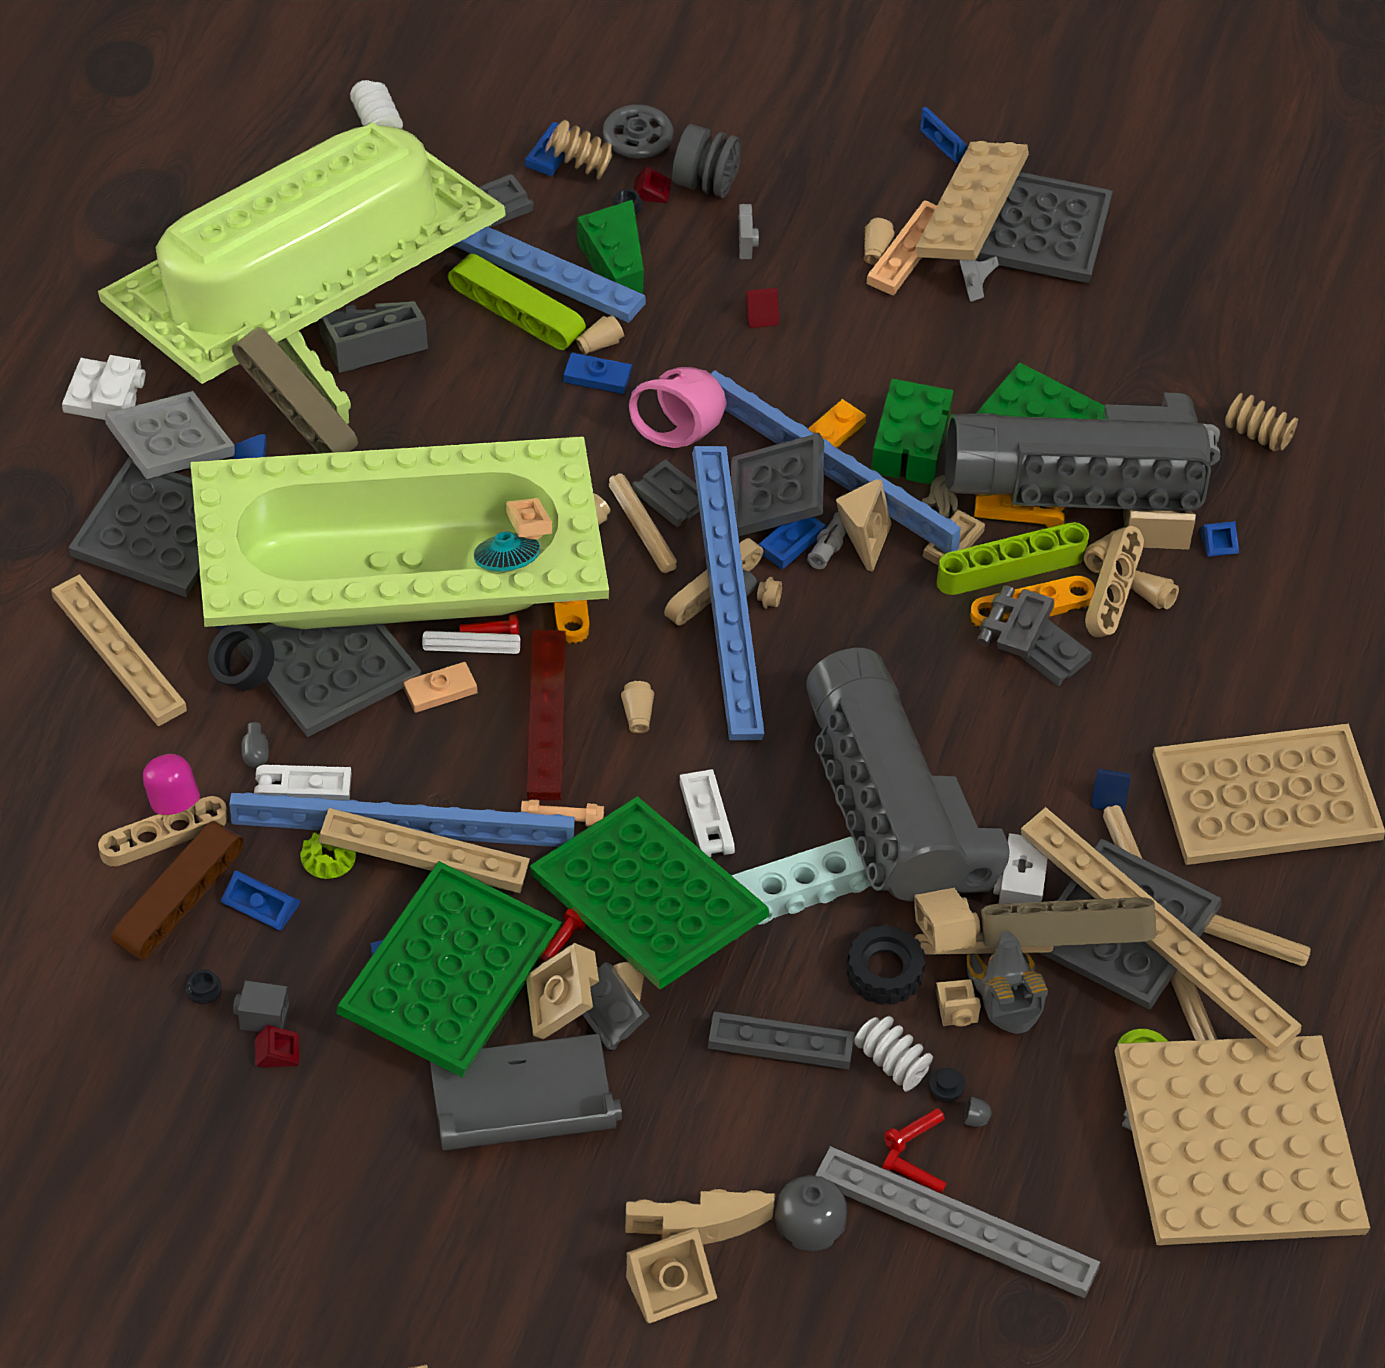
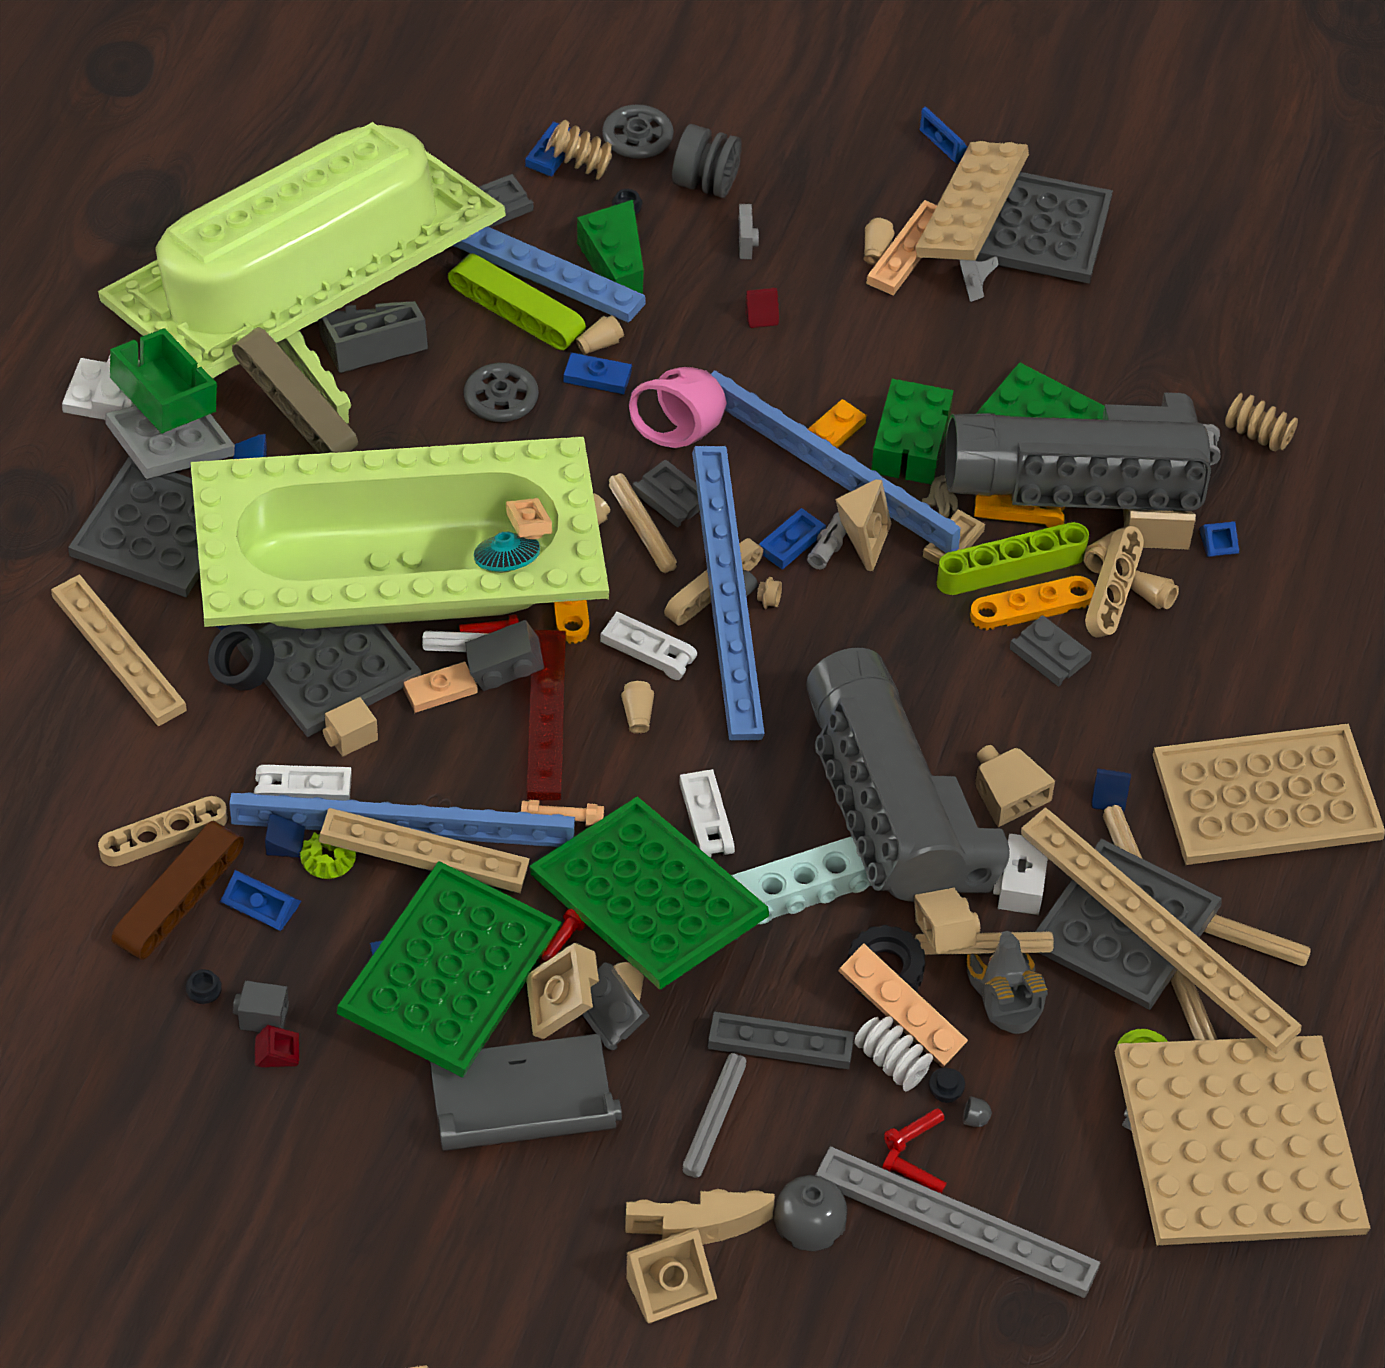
dark pink helmet [143,754,200,815] -> none
dark grey cylinder [241,722,269,768] -> none
white piece [350,80,403,129] -> none
dark red slope [633,166,672,203] -> none
dark grey plate [731,433,824,537] -> none
tan bracket [935,979,981,1026] -> none
flat silver plate [977,585,1055,658] -> none
dark tan beam [981,897,1157,948] -> none
none -> green piece [110,328,217,434]
none -> dark blue slope [265,814,305,858]
none -> tan brick [323,697,378,757]
none -> dark grey plate [463,363,539,422]
none -> dark grey brick [465,620,544,691]
none -> white plate [600,612,697,680]
none -> light grey axle [683,1053,746,1178]
none -> light nougat plate [839,943,968,1068]
none -> tan torso [975,745,1055,827]

